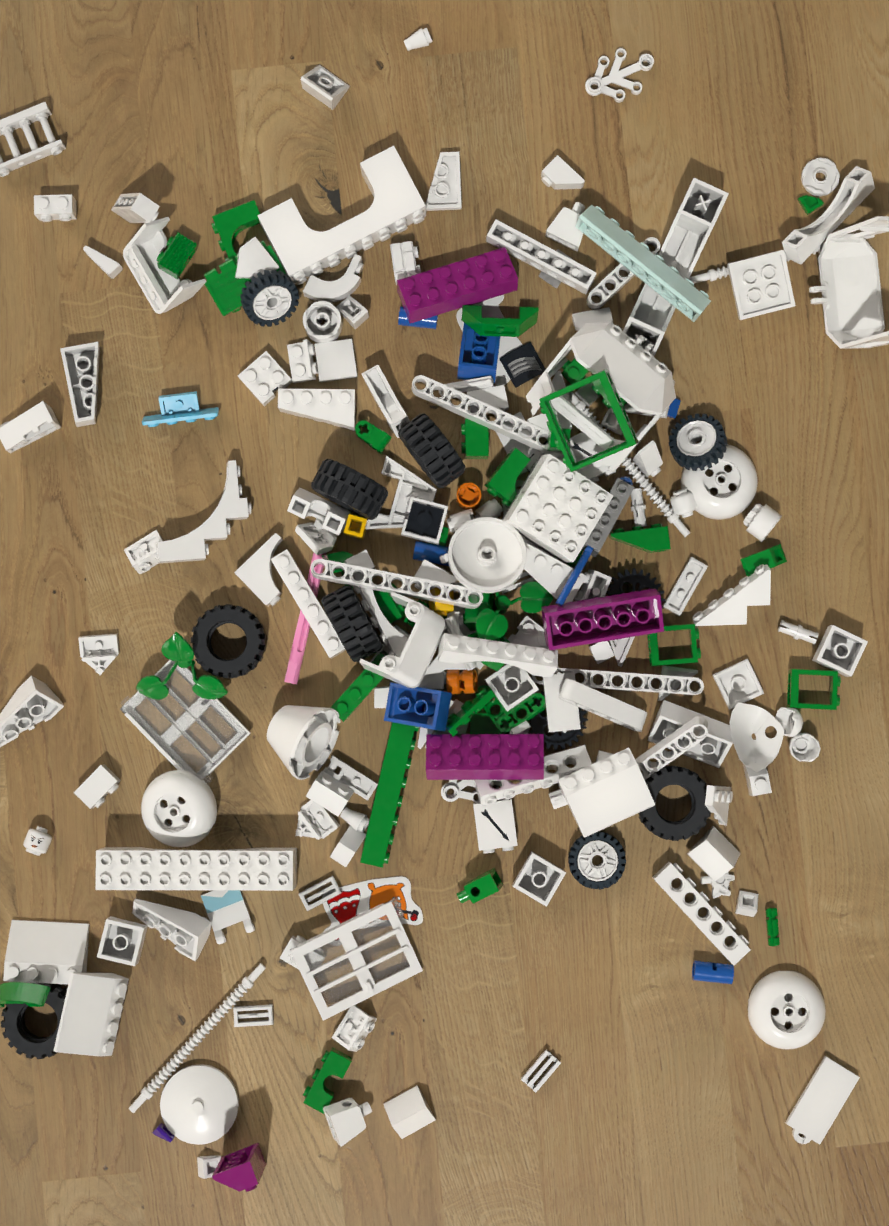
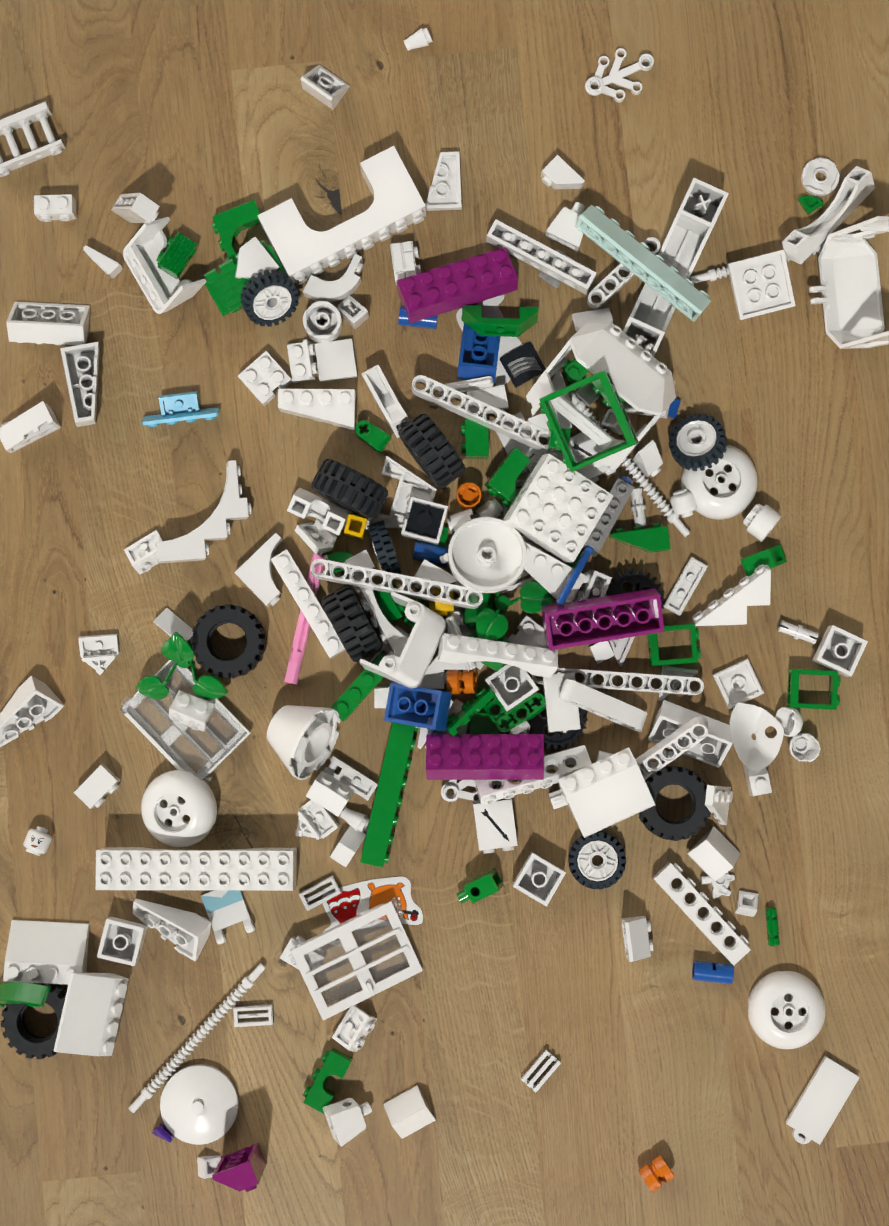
none -> white slope [6,302,90,346]
none -> white slope [153,608,193,642]
none -> white bracket [169,690,214,732]
none -> black wheel [367,520,402,574]
none -> white slope [621,916,653,962]
none -> orange wheel [638,1155,675,1192]

